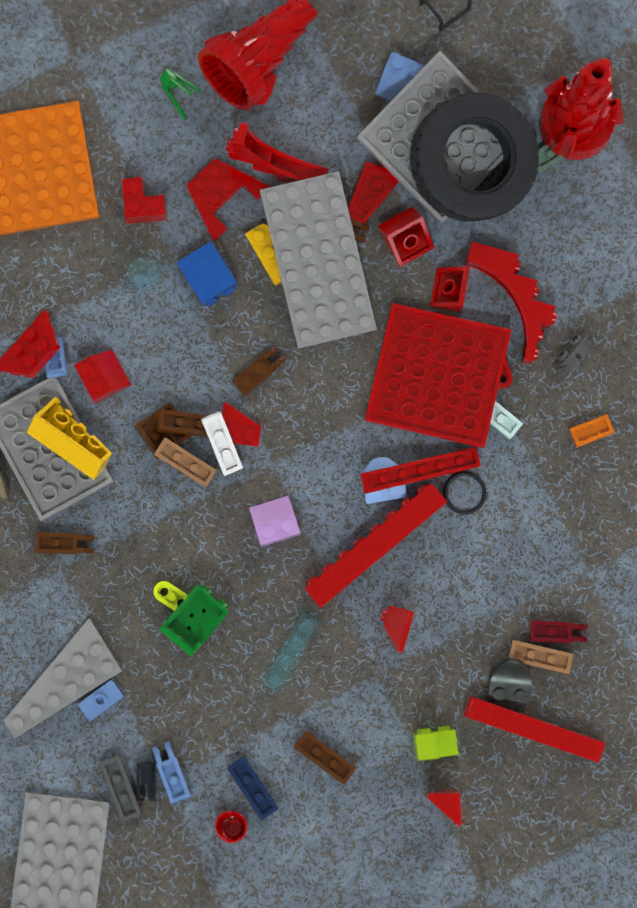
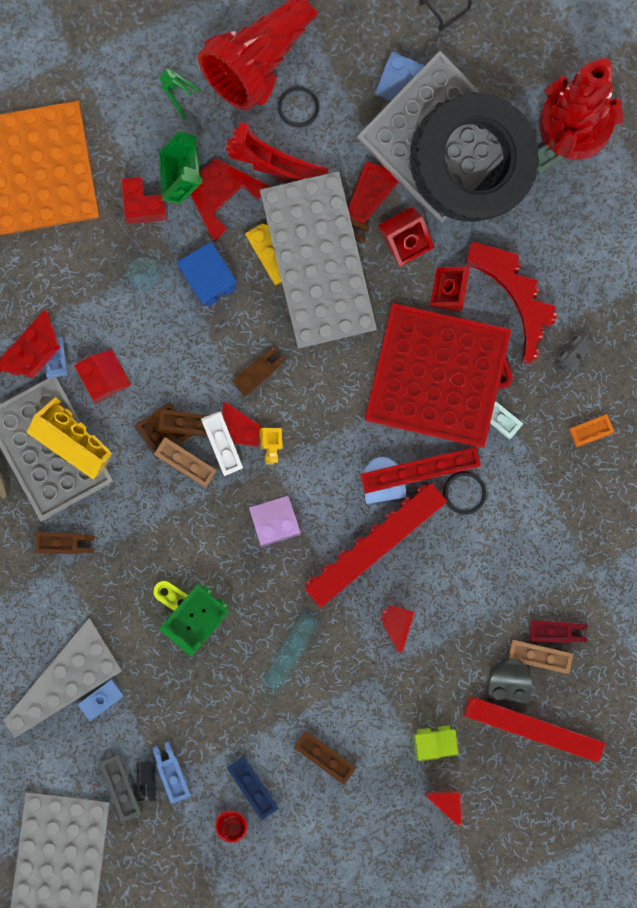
none -> green piece [158,131,202,205]
none -> yellow plate [260,428,283,465]
none -> black tyre [277,86,320,128]

